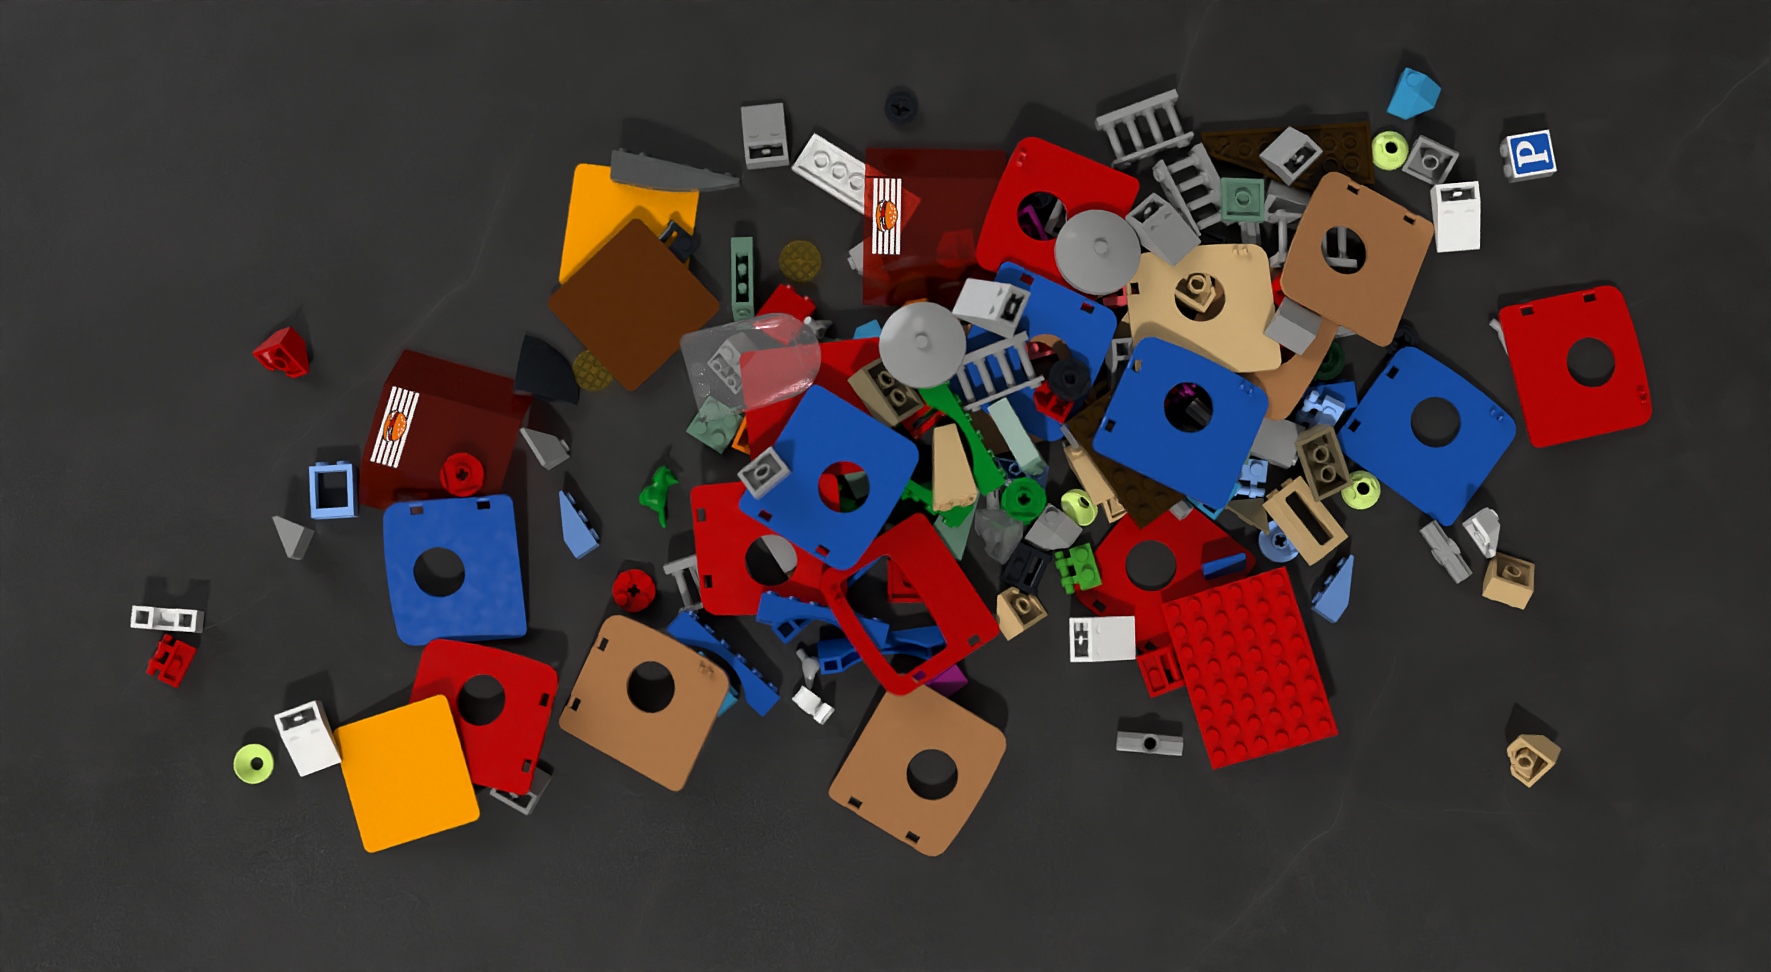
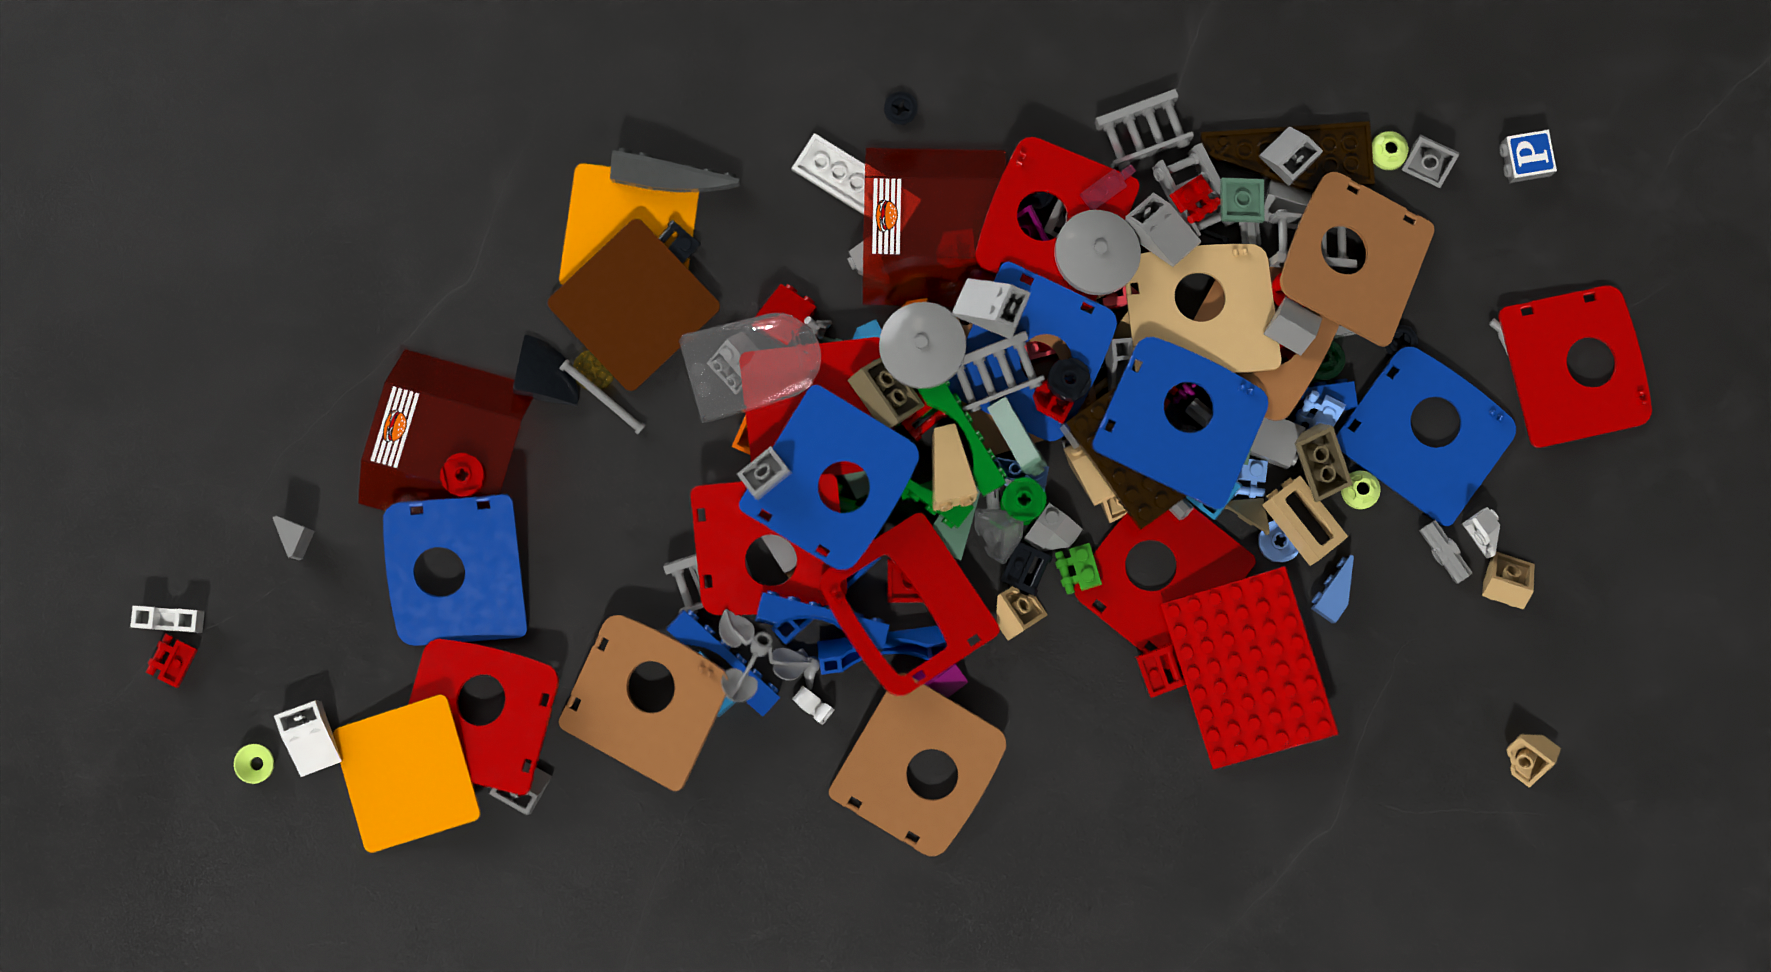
red slope [252,326,310,378] -> none
light blue window [309,461,359,520] -> none
light grey slope [520,428,570,471] -> none
medium blue slope [559,491,600,559] -> none
red plate [612,569,656,613] -> none
green animal [639,465,680,528] -> none
sand green plate [686,396,744,455] -> none
sand green slope [731,237,756,327] -> none
light grey slope [741,103,790,170] -> none
clear yellow tile [779,241,822,283] -> none
yellowish green piece [1061,489,1098,526] -> none
white slope [1069,616,1136,662] -> none
light grey piece [1116,731,1183,756] -> none
tan slope [1175,273,1216,313] -> none
blue slope [1201,553,1246,580] -> none
dark azure slope [1387,67,1441,120] -> none
white slope [1430,181,1480,253] -> none
none -> light grey bar [559,359,646,435]
none -> light grey plant [719,609,811,702]
none -> clear pink plate [1080,165,1136,210]
none -> red plate [1169,174,1220,224]

